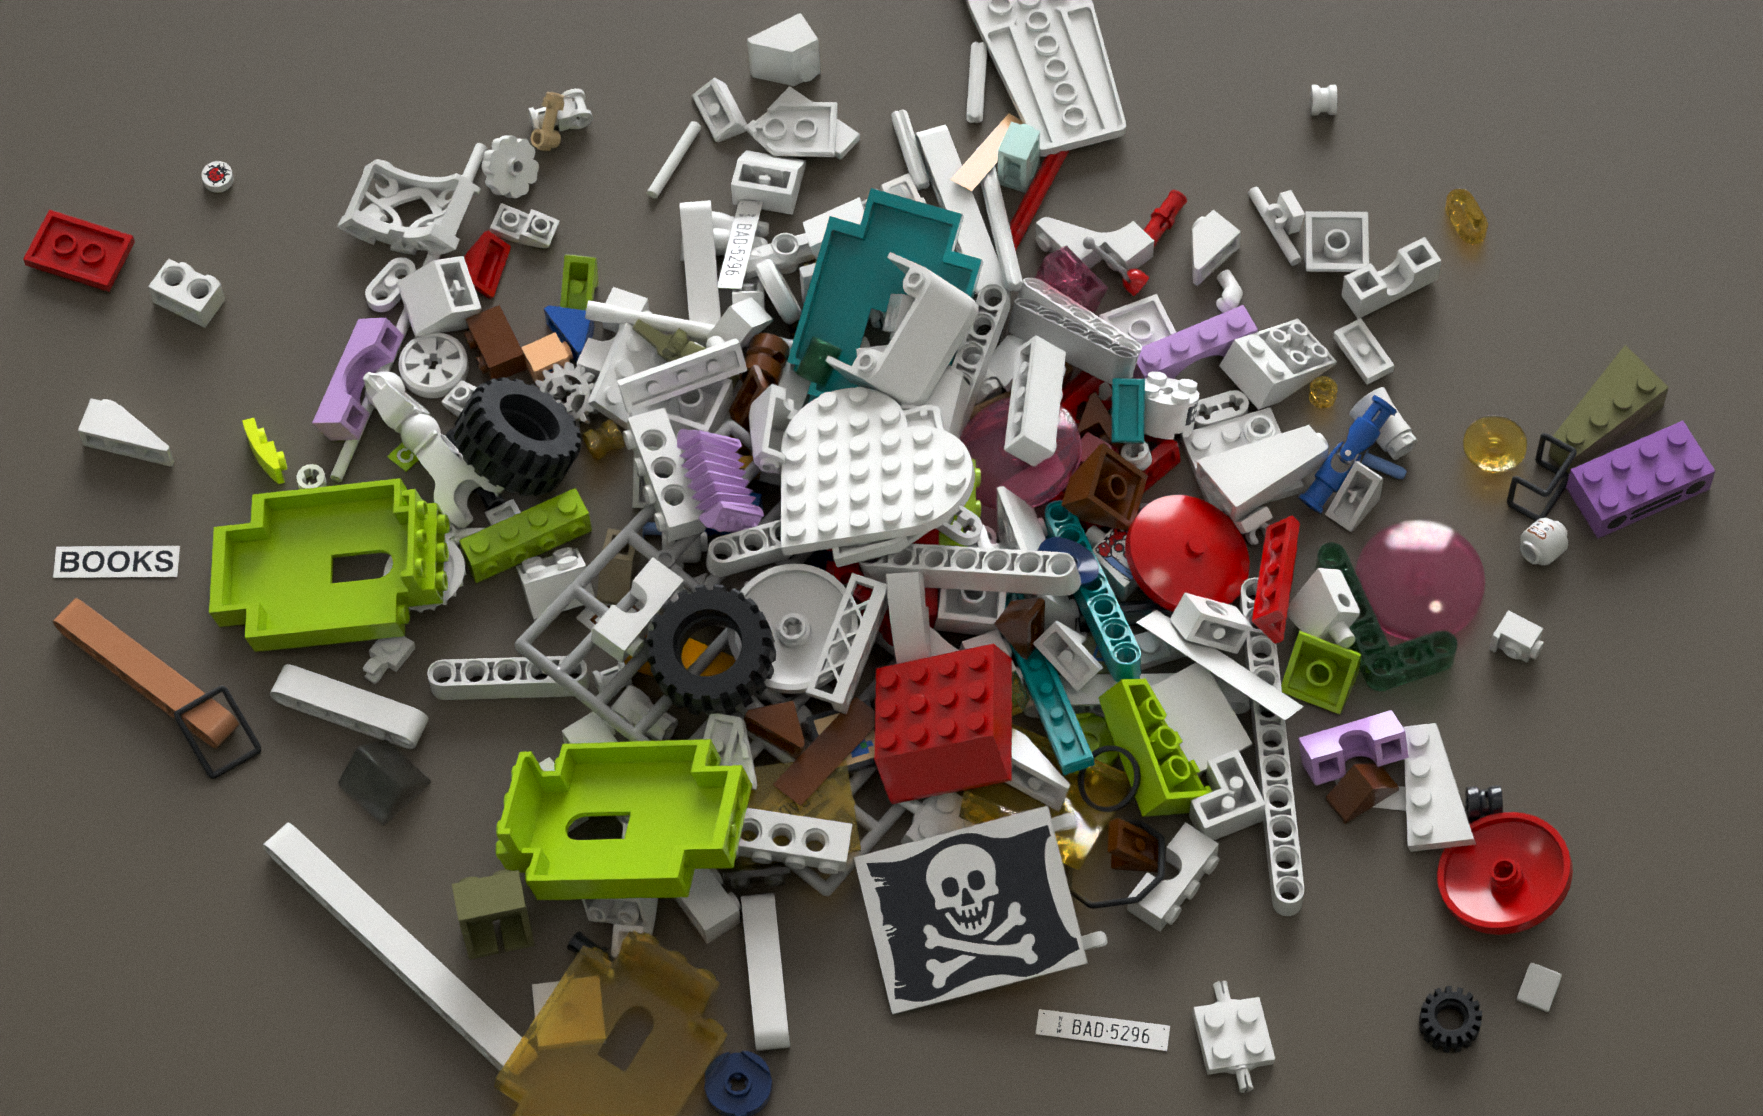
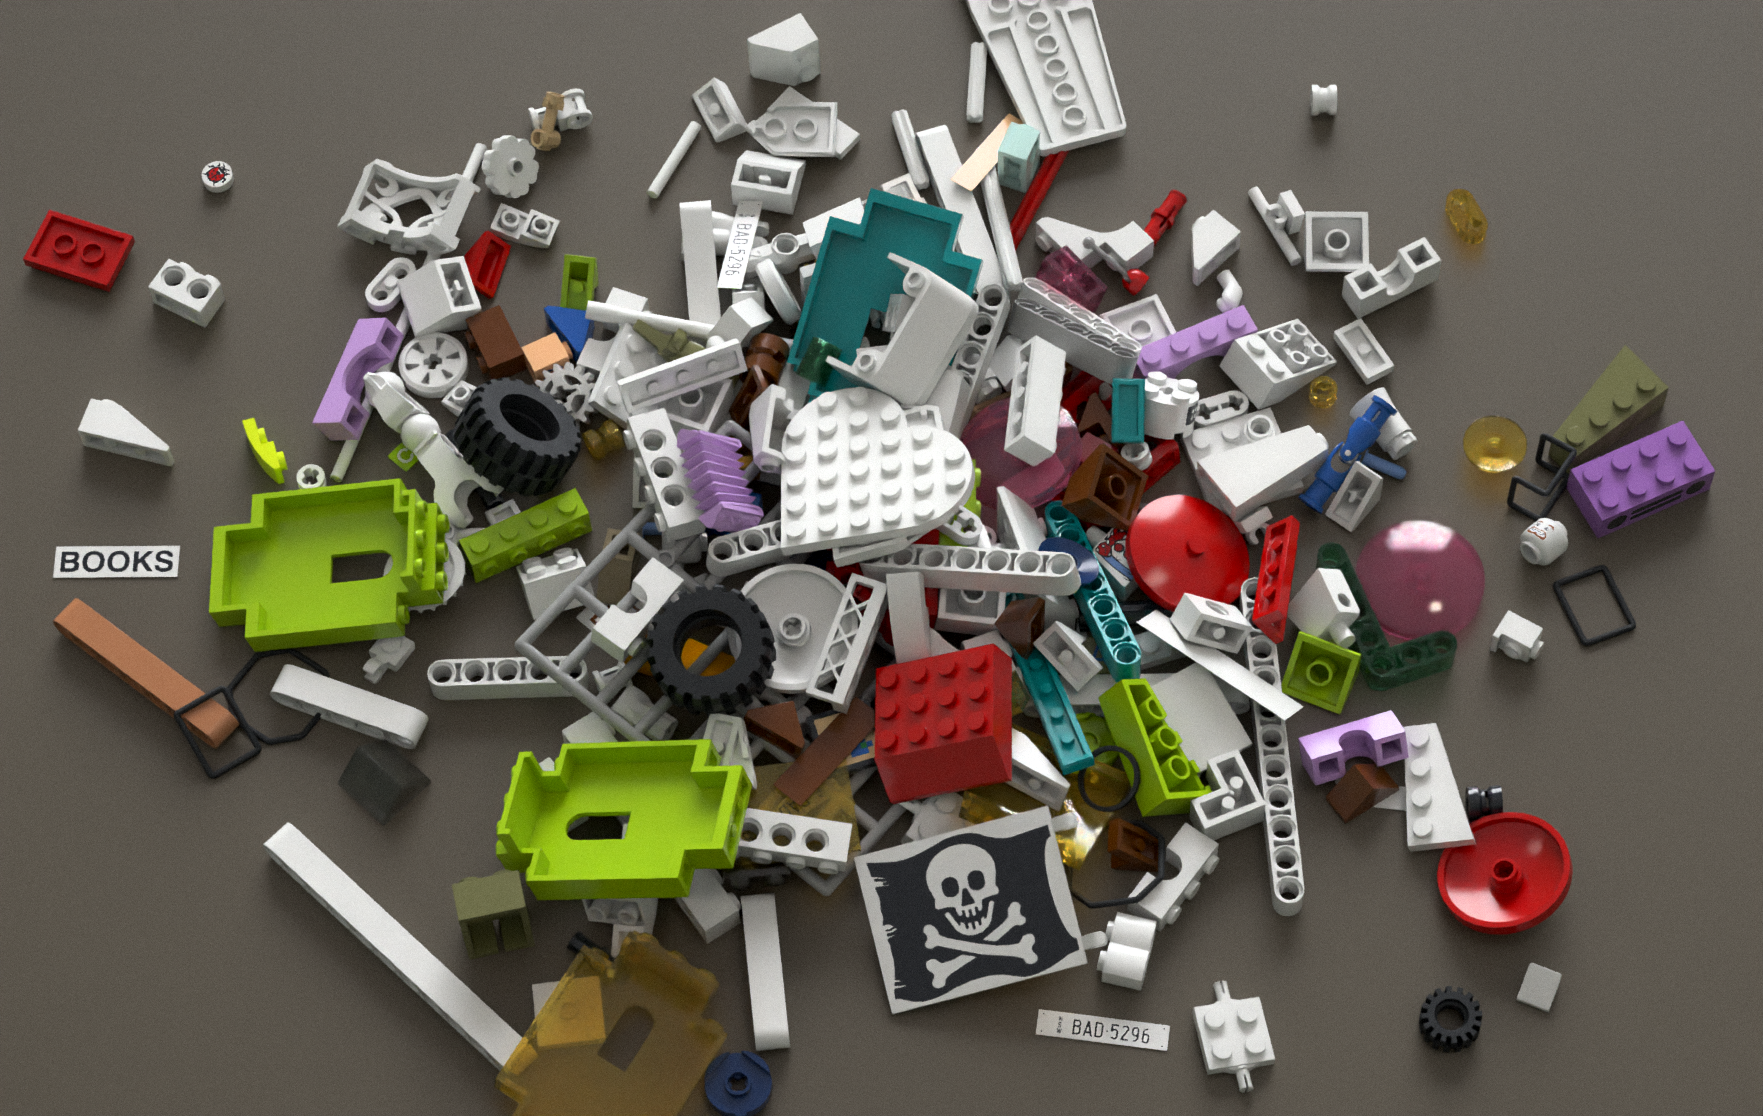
none -> black piece [227,648,330,745]
none -> white brick [1097,912,1157,991]
none -> black piece [1553,565,1636,646]

